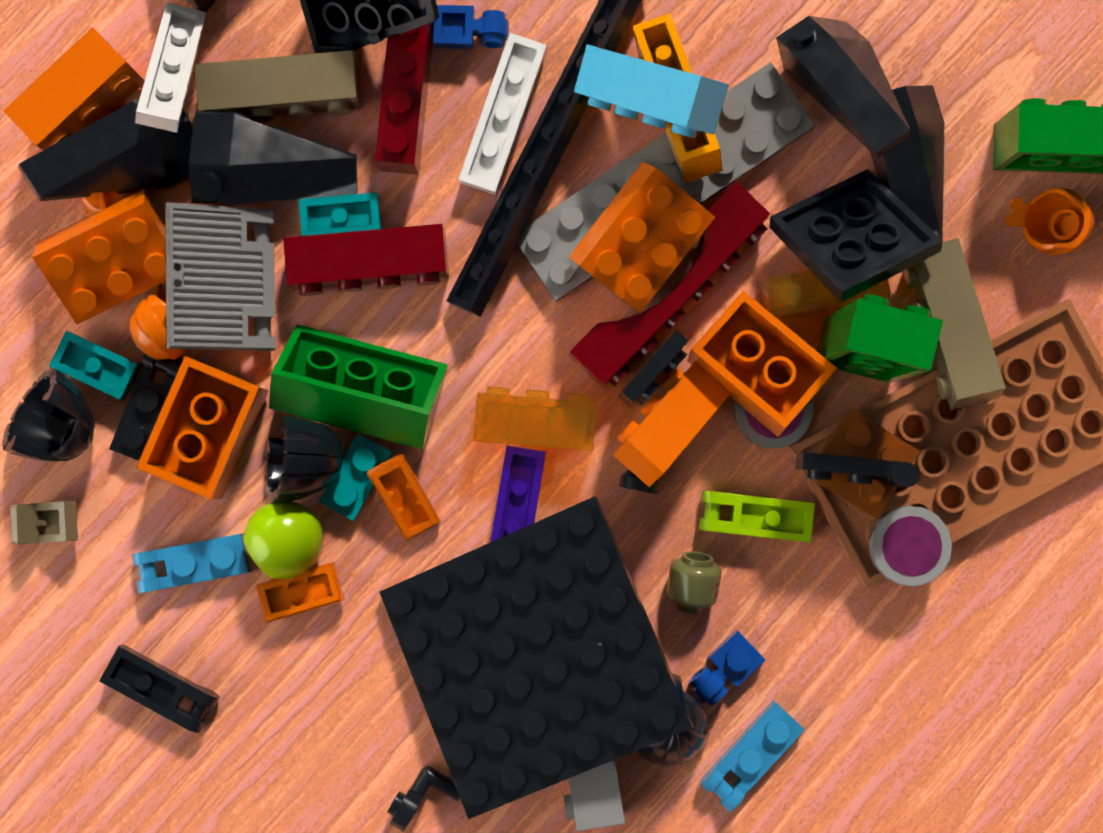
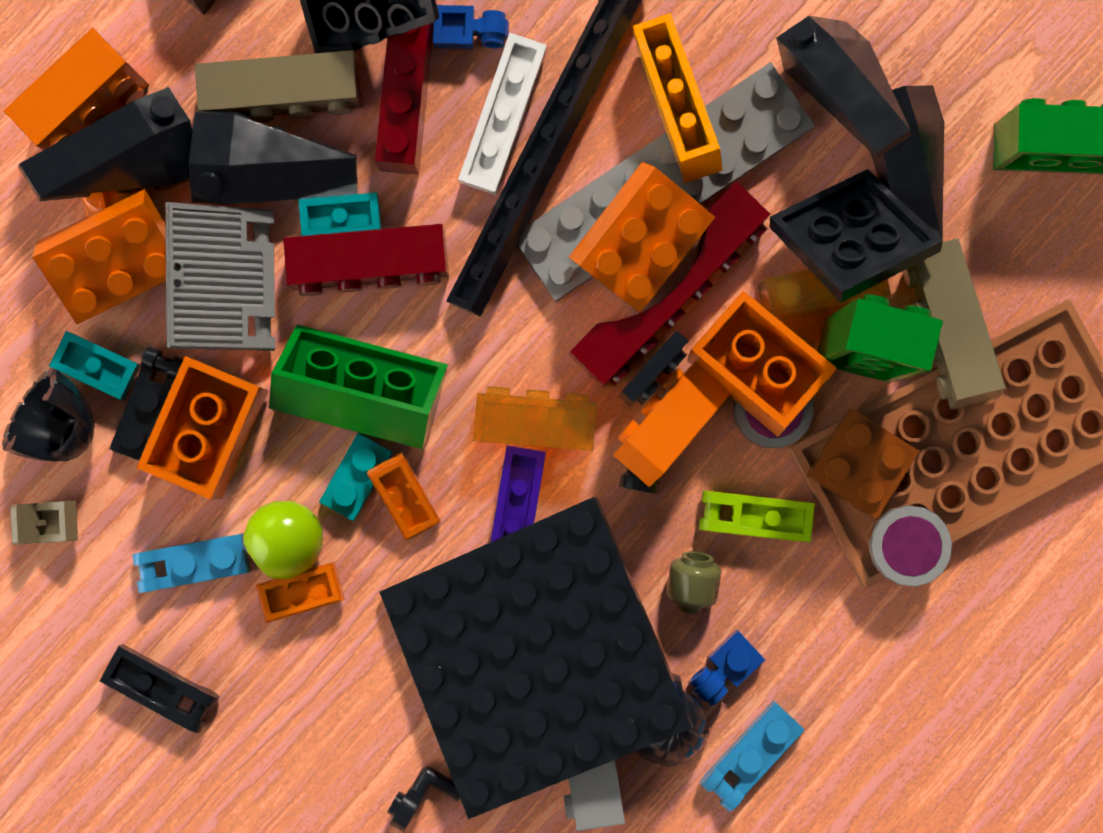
orange hat [129,283,187,360] -> none
white plate [135,3,206,133] -> none
black hair [265,416,343,503] -> none
medium azure brick [574,44,729,138] -> none
black plate [796,452,919,487] -> none
orange hat [1004,187,1095,256] -> none

